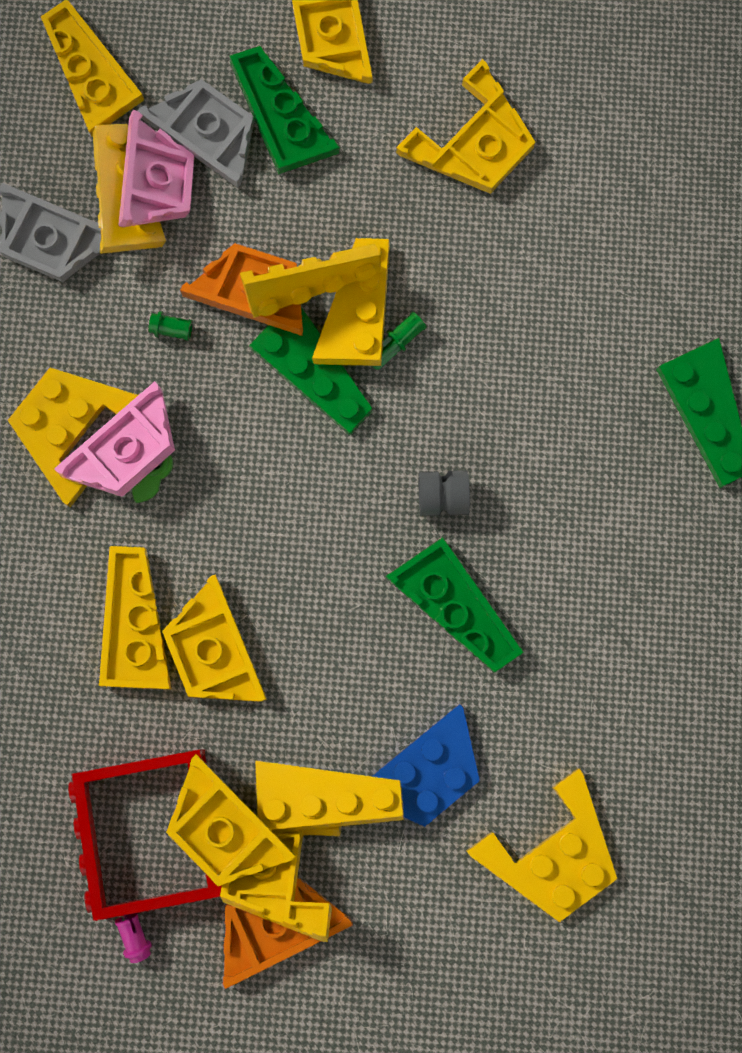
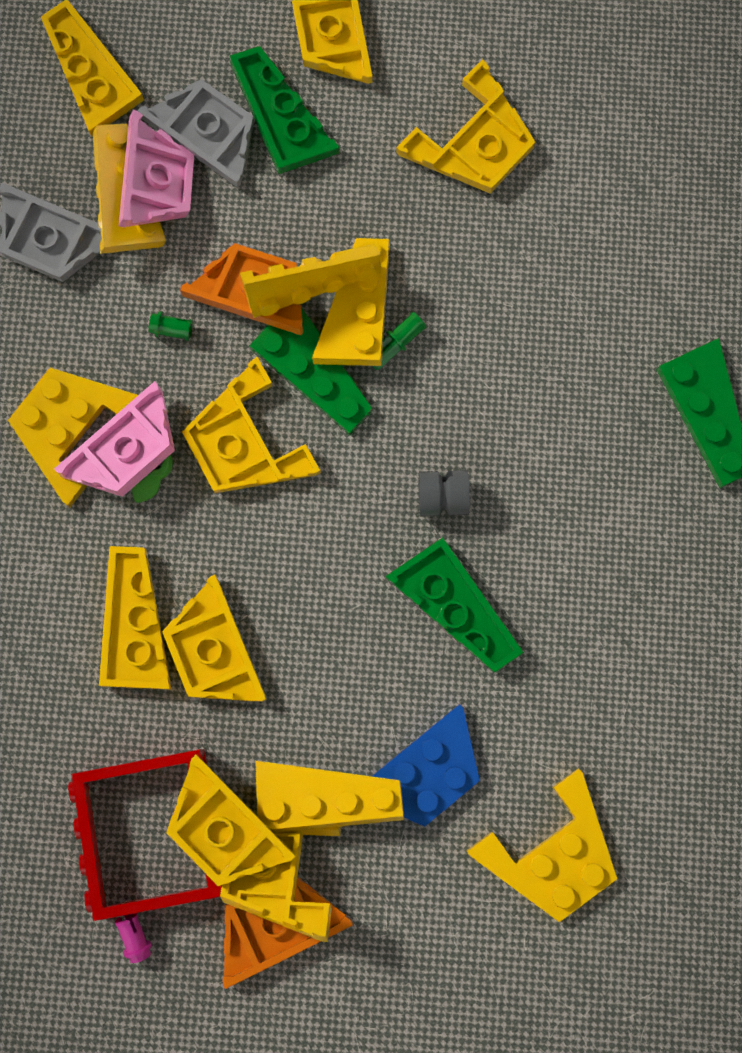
none -> yellow wing [182,357,321,493]

